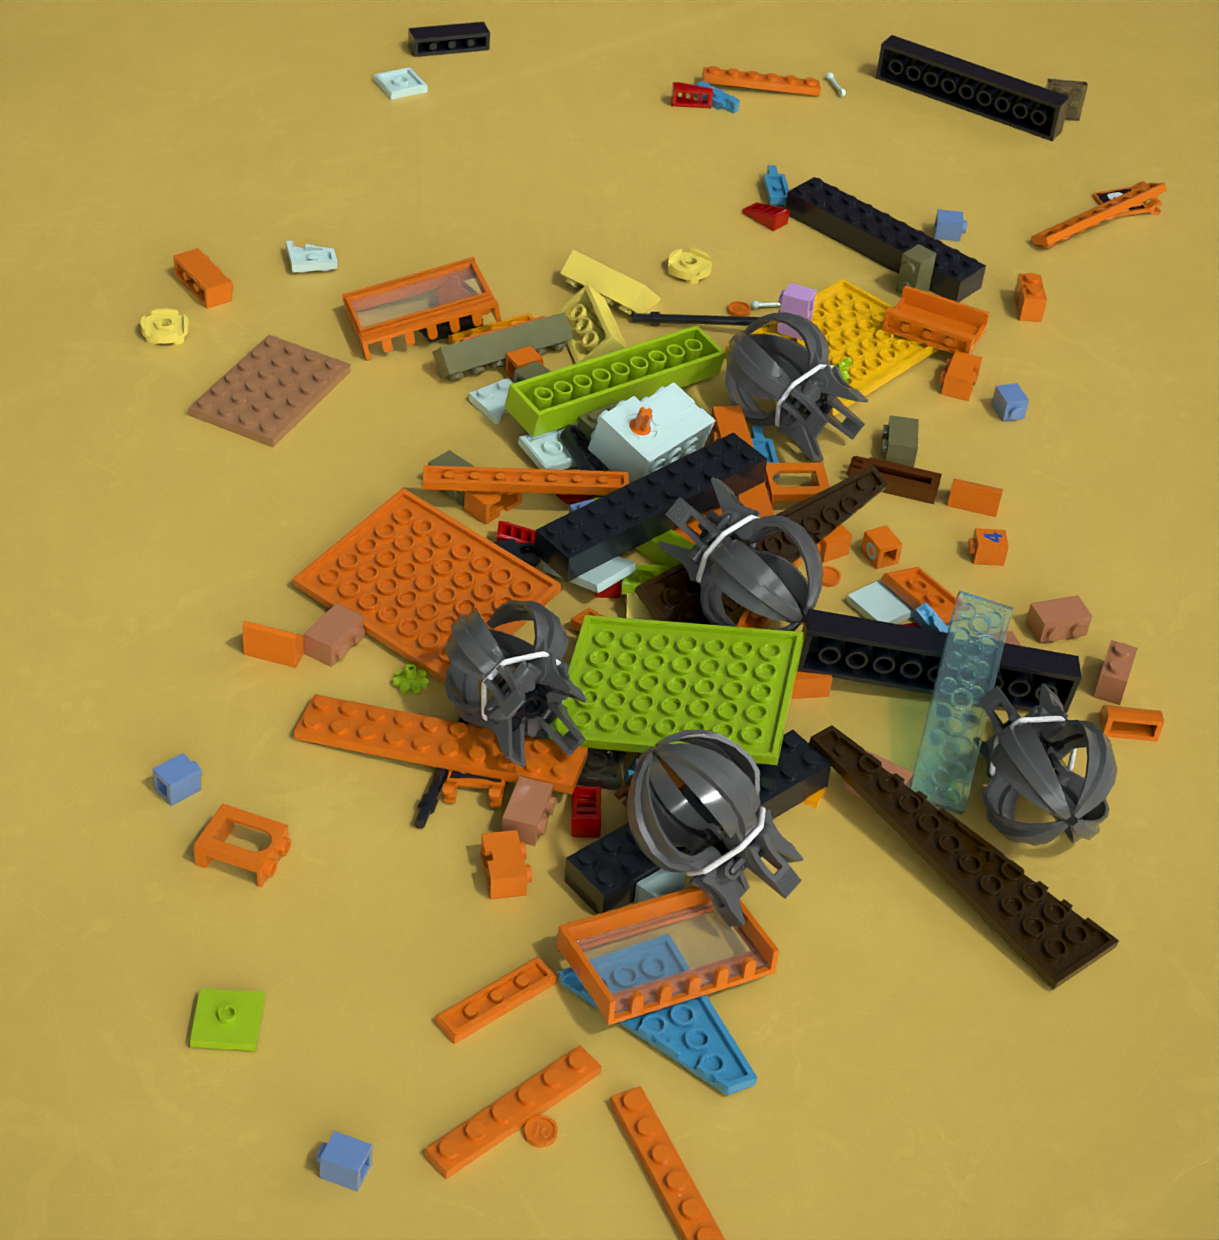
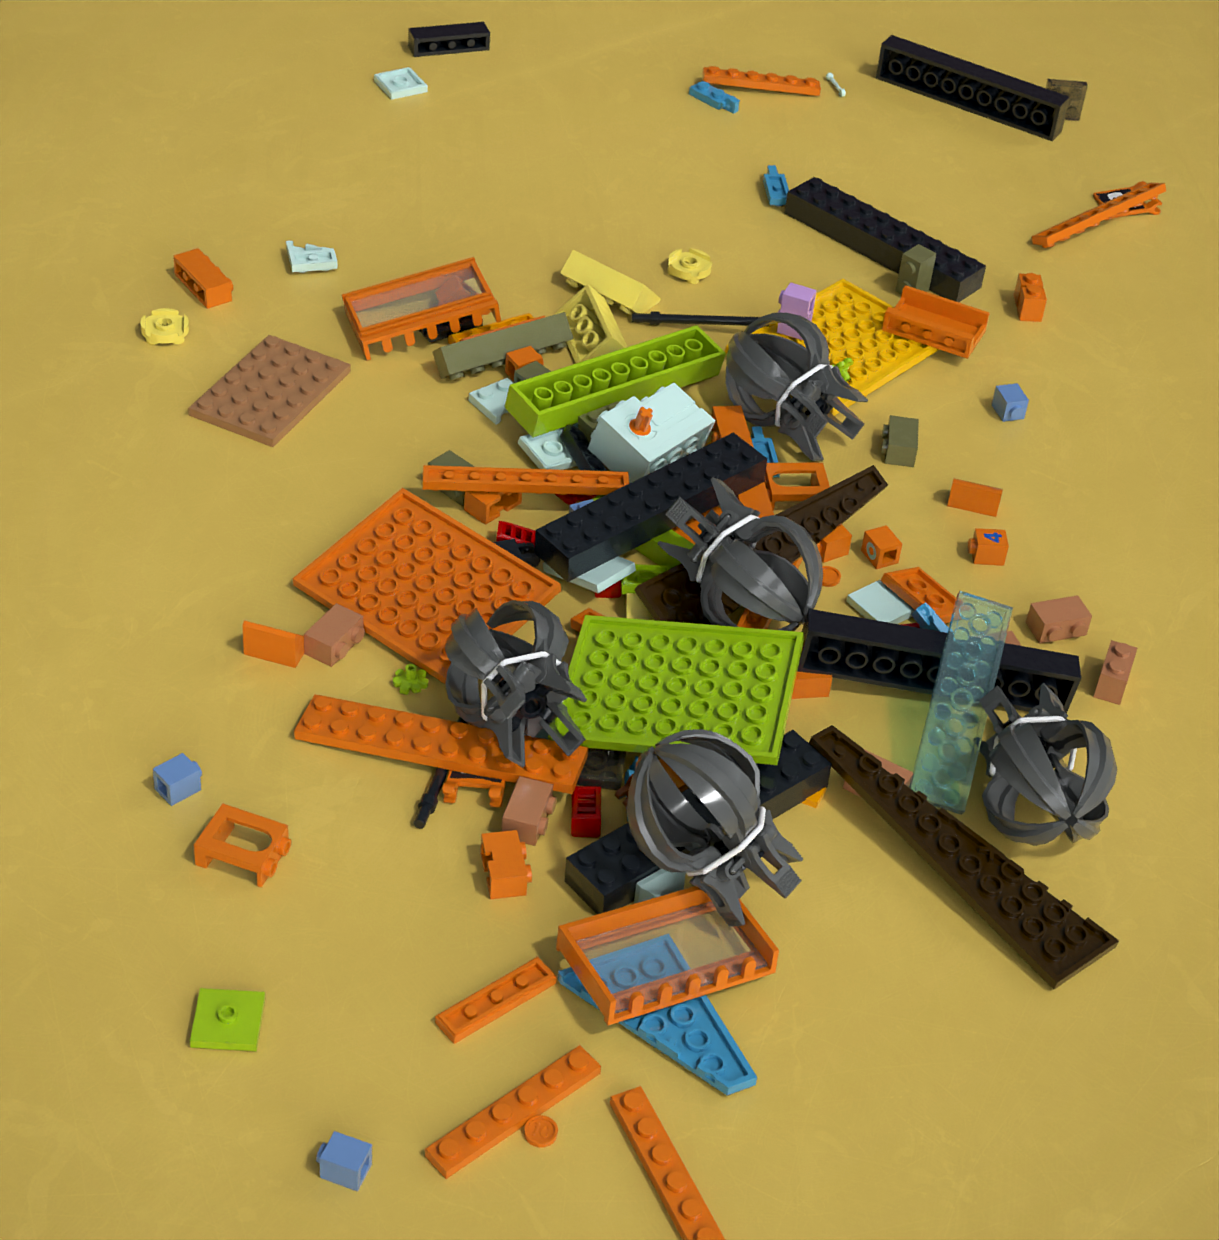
red slope [671,82,713,108] -> none
orange piece [728,301,751,317] -> none
red slope [742,202,790,231] -> none
light aqua hinge [751,301,781,309] -> none
reddish brown hinge [847,456,942,505] -> none
medium blue brick [934,209,967,242] -> none
orange brick [939,350,983,401] -> none
orange brick [1099,705,1164,742] -> none

